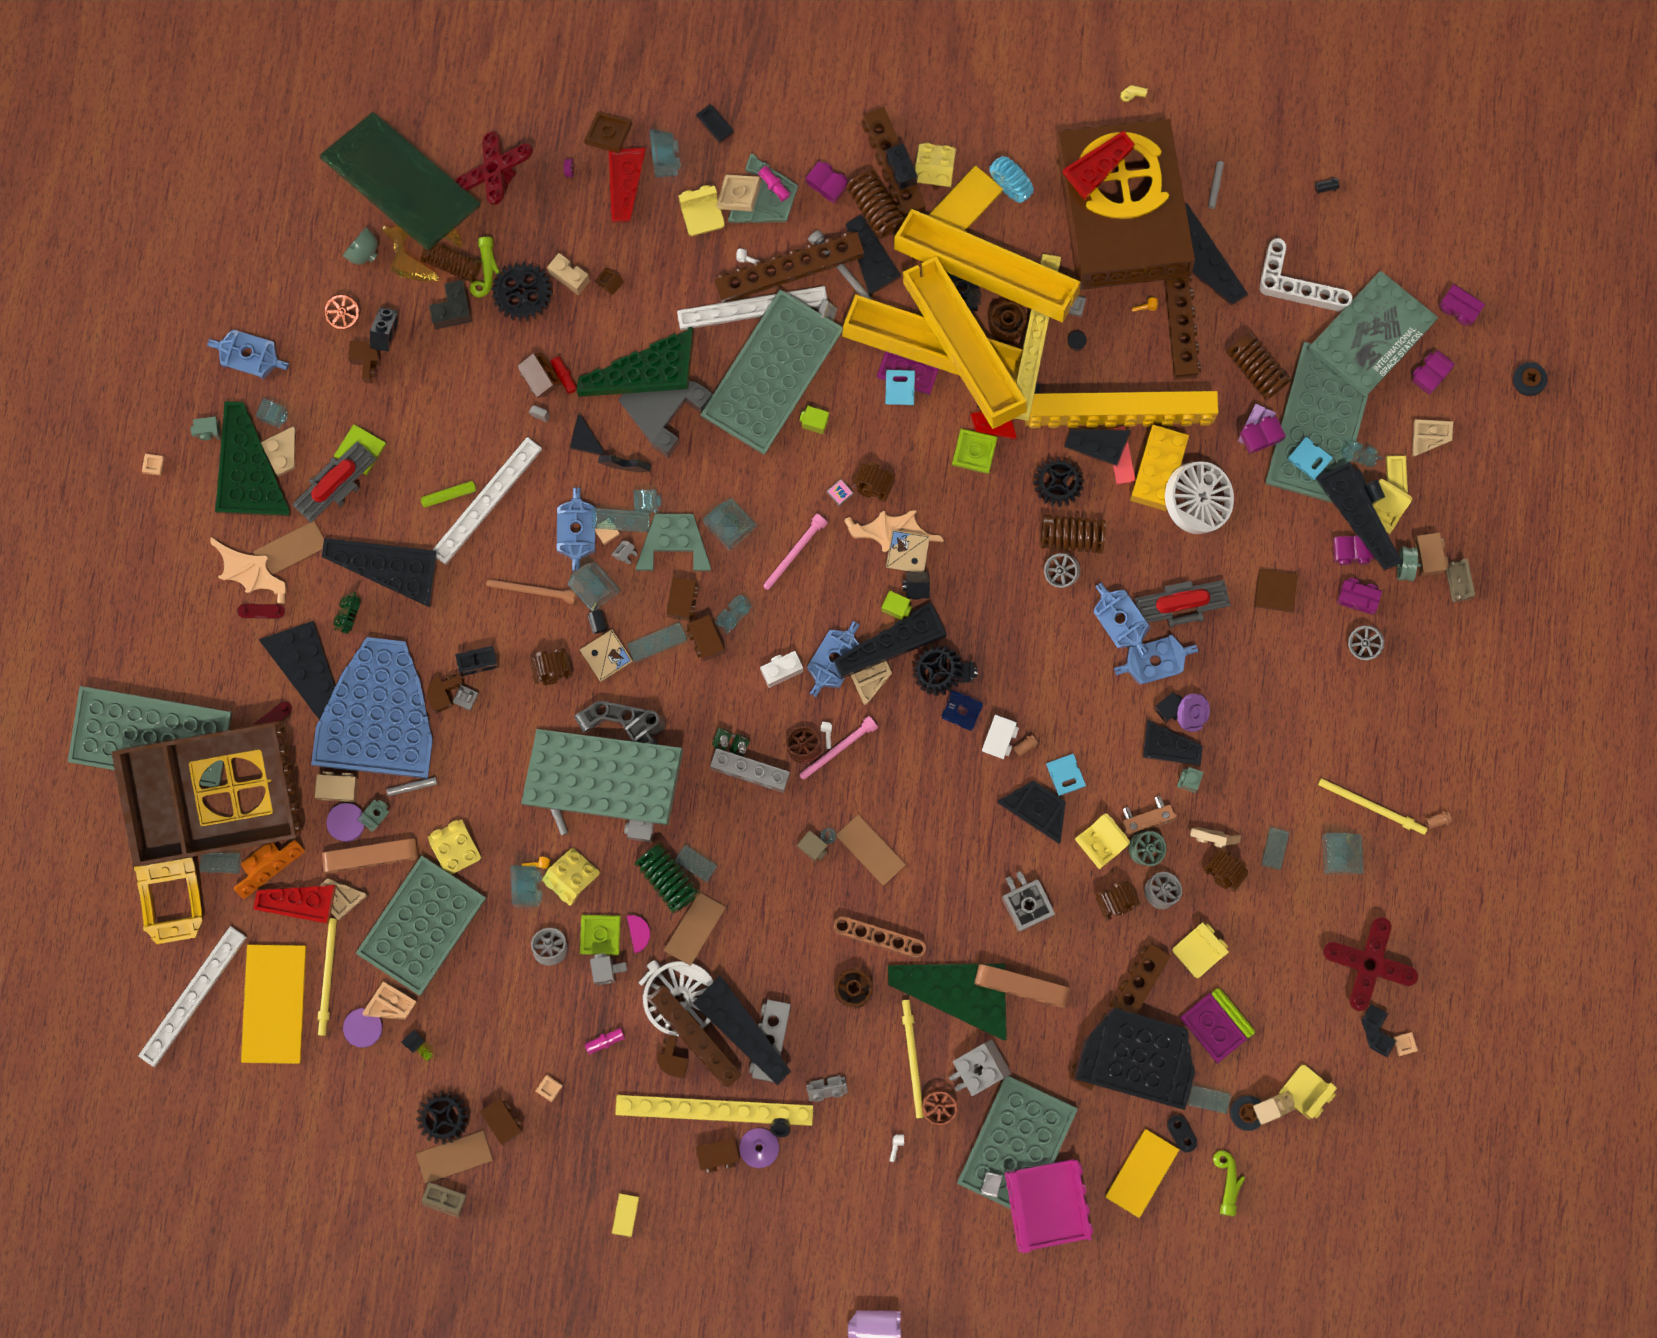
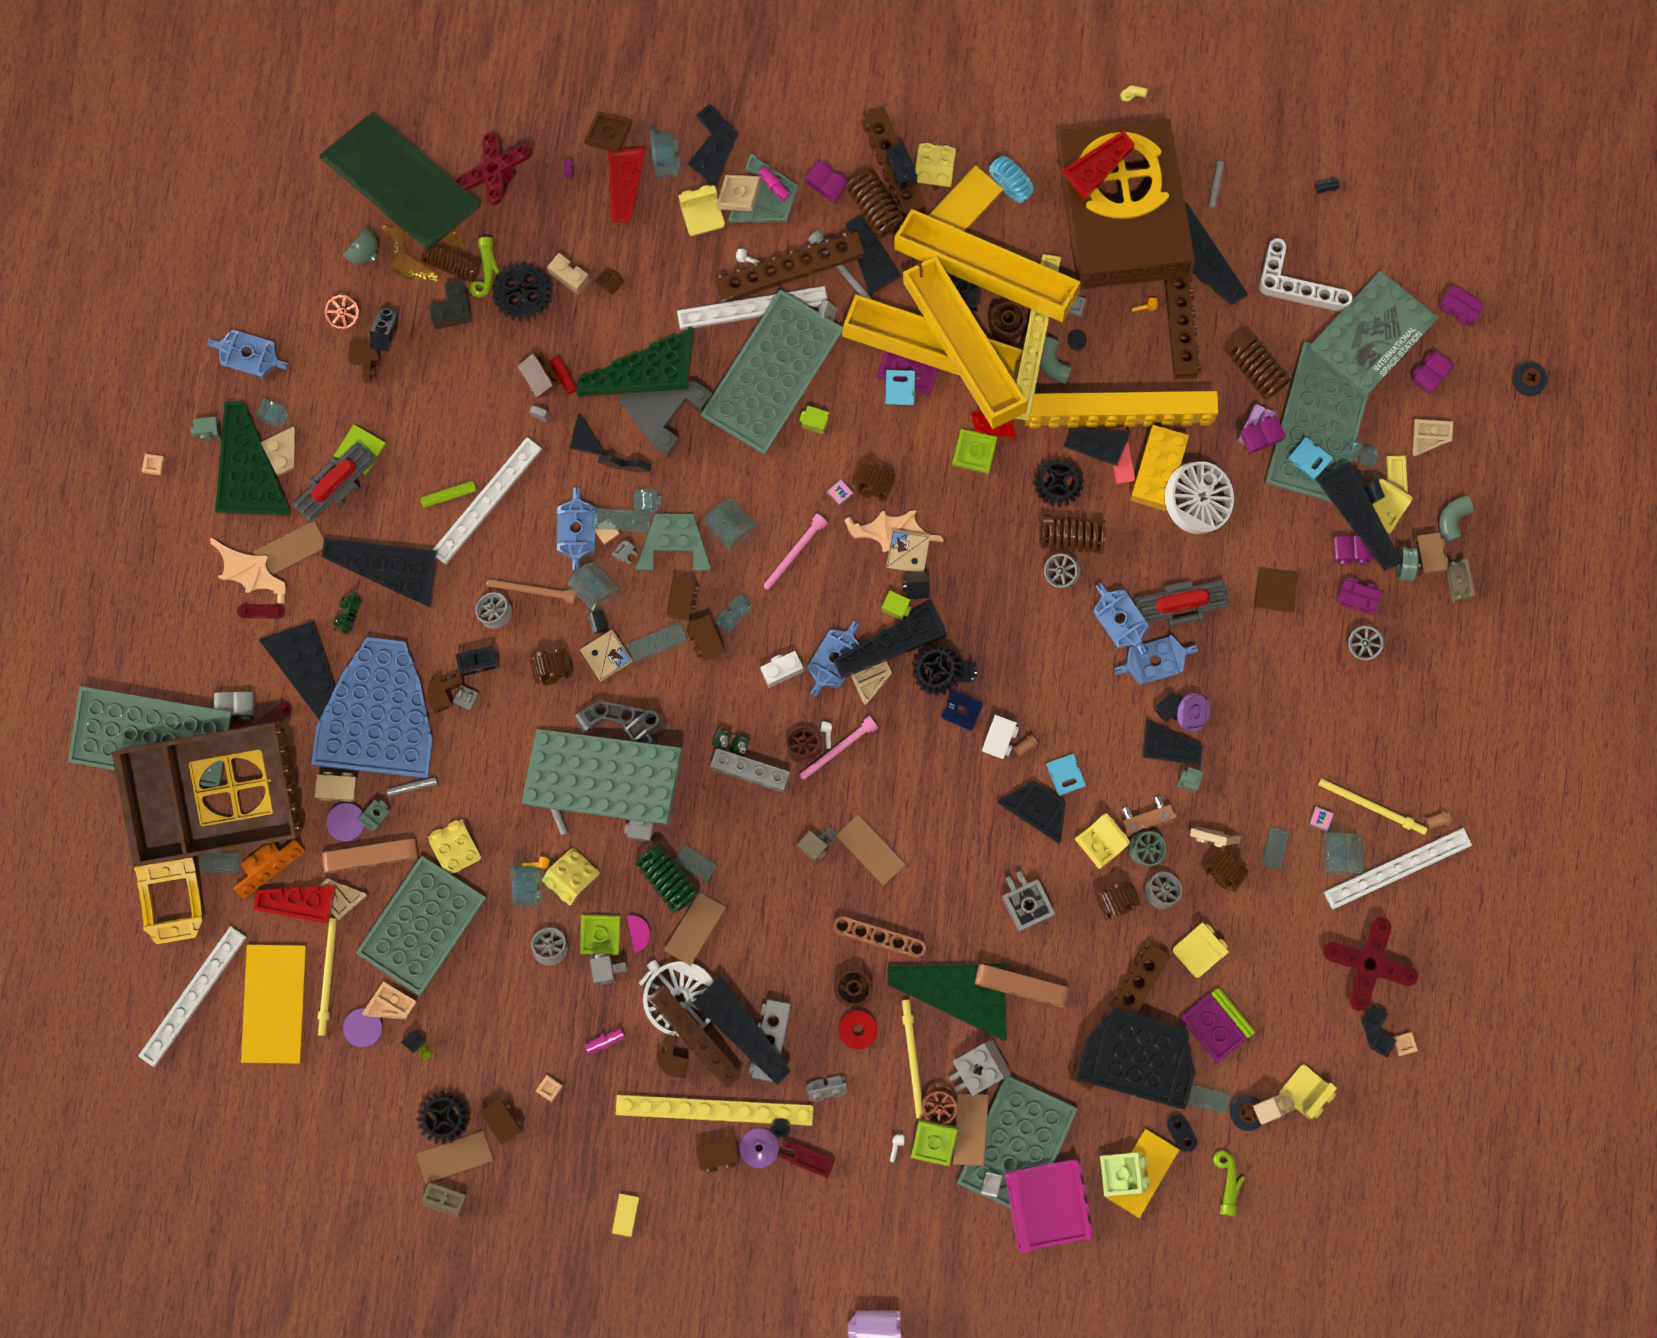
none -> light grey brick [214,692,256,721]
none -> light grey wheel [475,592,512,629]
none -> black wing [688,121,738,189]
none -> dark red hinge [778,1141,835,1178]
none -> red tile [839,1010,878,1050]
none -> lime tile [911,1119,958,1166]
none -> medium nougat piece [953,1094,989,1166]
none -> sand green cylinder [1040,337,1072,384]
none -> yellowish green plate [1100,1152,1150,1196]
none -> tile [1309,807,1334,832]
none -> white tile [1323,828,1472,910]
none -> sand green cylinder [1439,496,1474,543]

